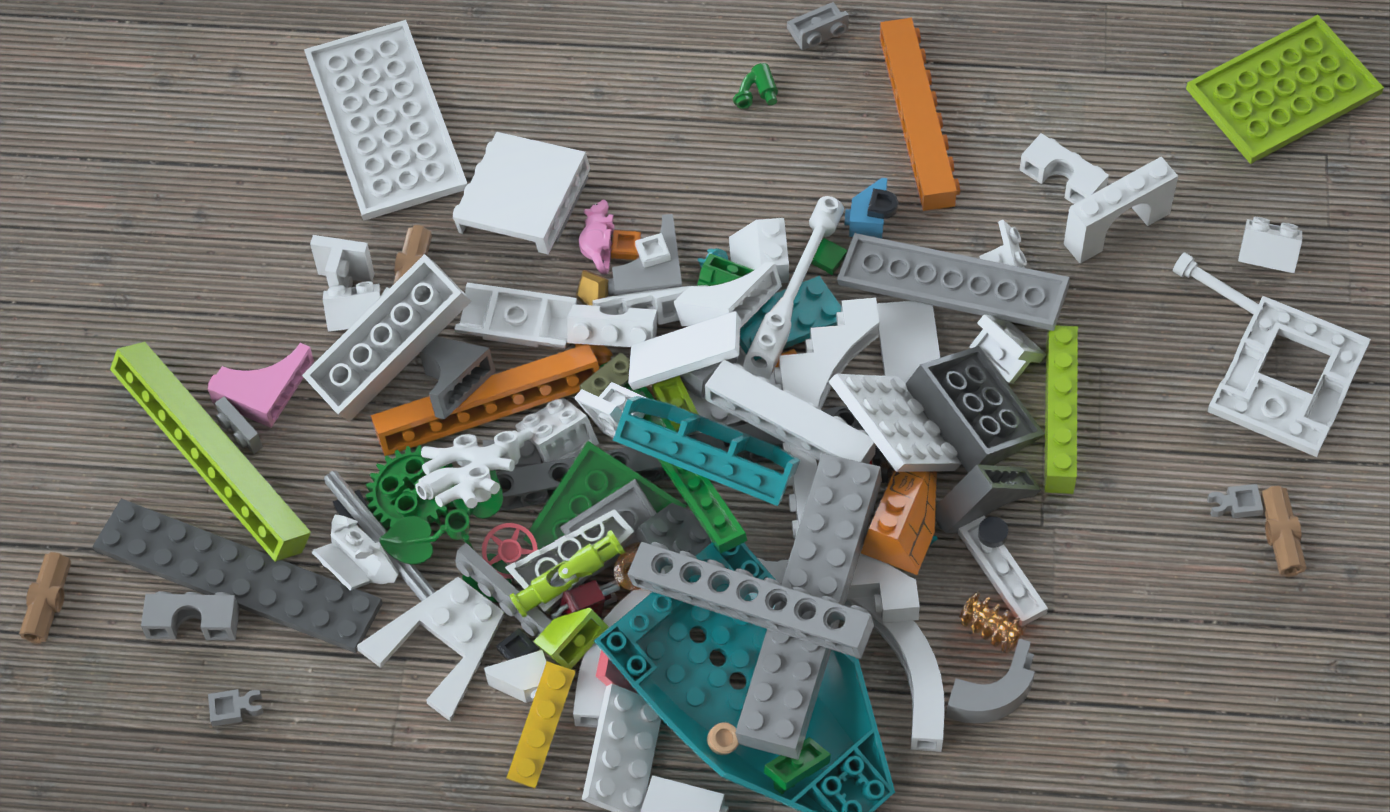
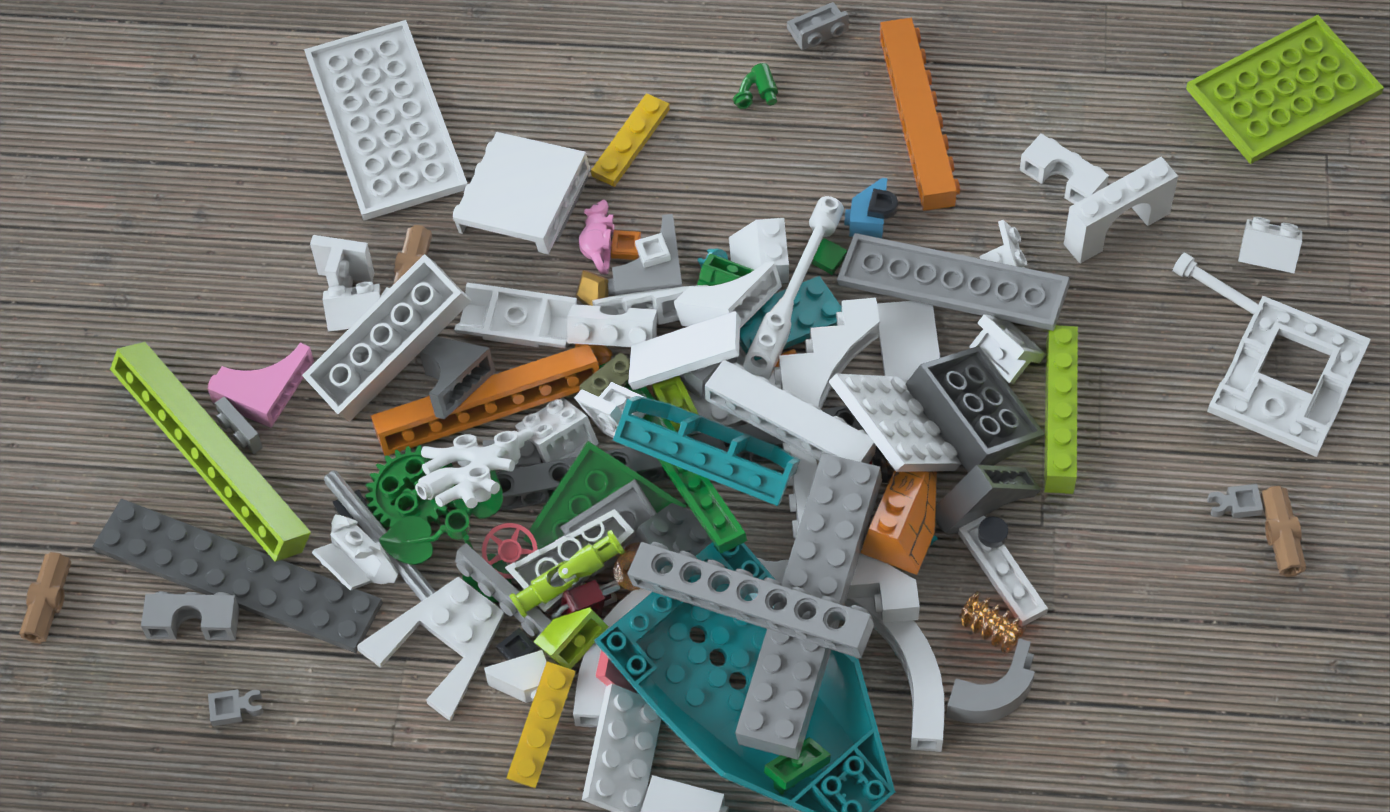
light nougat tile [707,723,739,755] -> none
none -> yellow plate [591,93,670,187]

